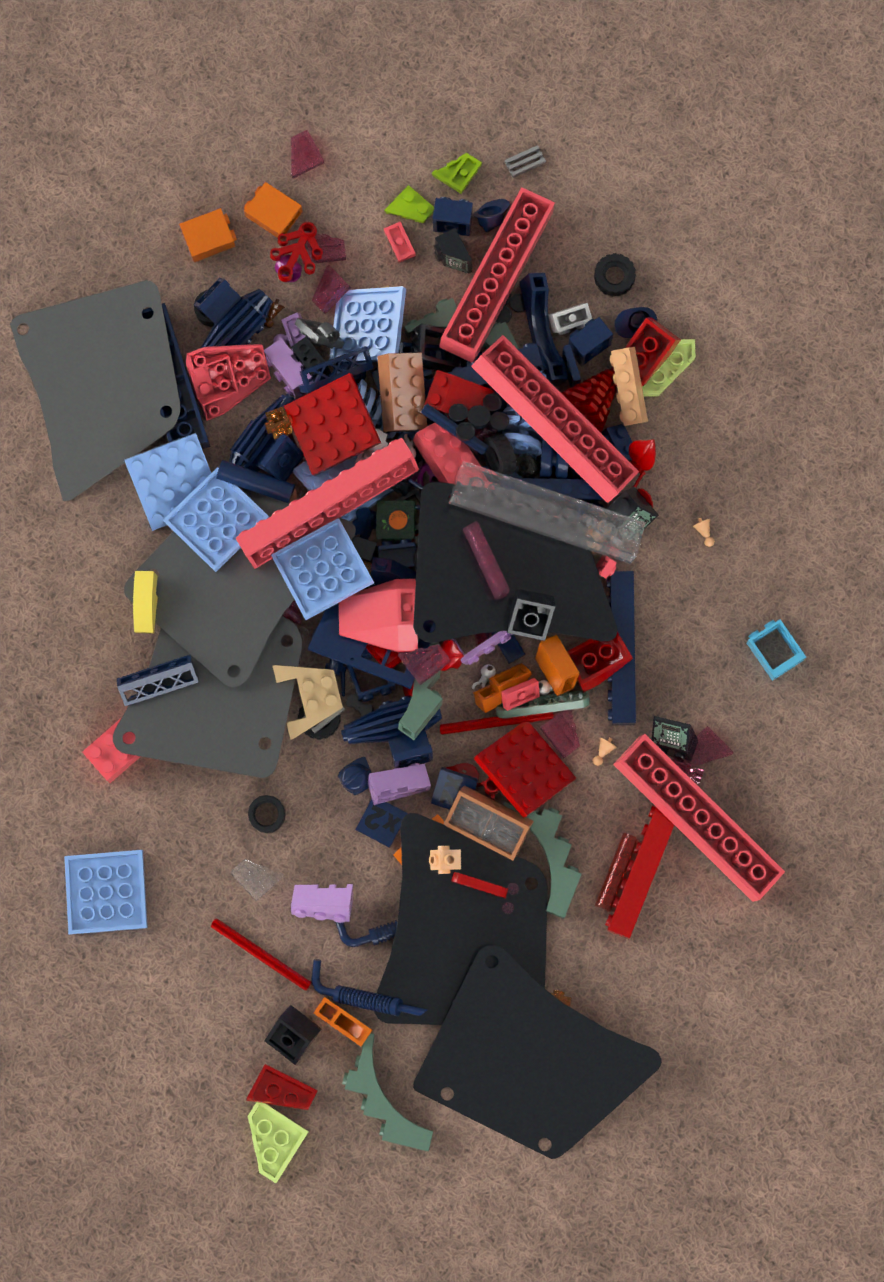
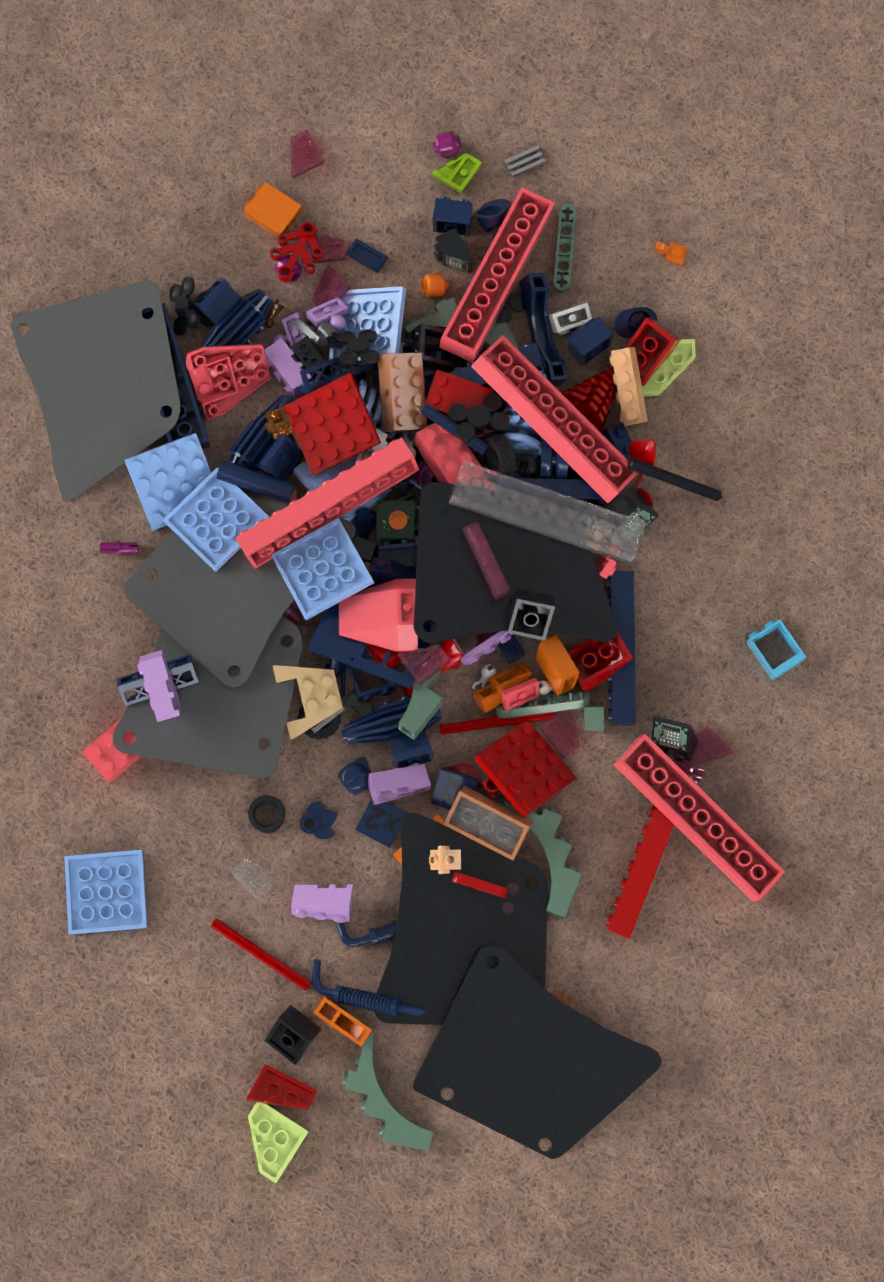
light yellow slope [133,571,158,633] -> none
orange brick [179,208,237,262] -> none
lime wing [384,185,434,223] -> none
coral plate [384,221,416,263] -> none
dark blue tile [562,344,581,387] -> none
light nougat piece [593,737,617,766] -> none
black tyre [594,253,636,297] -> none
clear red brick [595,833,638,912] -> none
light nougat piece [693,517,715,547] -> none
none -> magenta axle [100,540,138,556]
none -> lavender wedge [137,650,181,722]
none -> black piece [169,276,199,336]
none -> dark blue plate [300,801,337,839]
none -> lavender plate [306,297,348,330]
none -> black piece [337,329,380,365]
none -> dark blue tile [346,238,388,273]
none -> orange head [420,273,449,298]
none -> magenta head [433,131,461,158]
none -> sand green beam [553,204,576,293]
none -> sand green panel [583,707,604,733]
none -> black axle [627,458,722,501]
none -> orange plate [654,241,688,266]

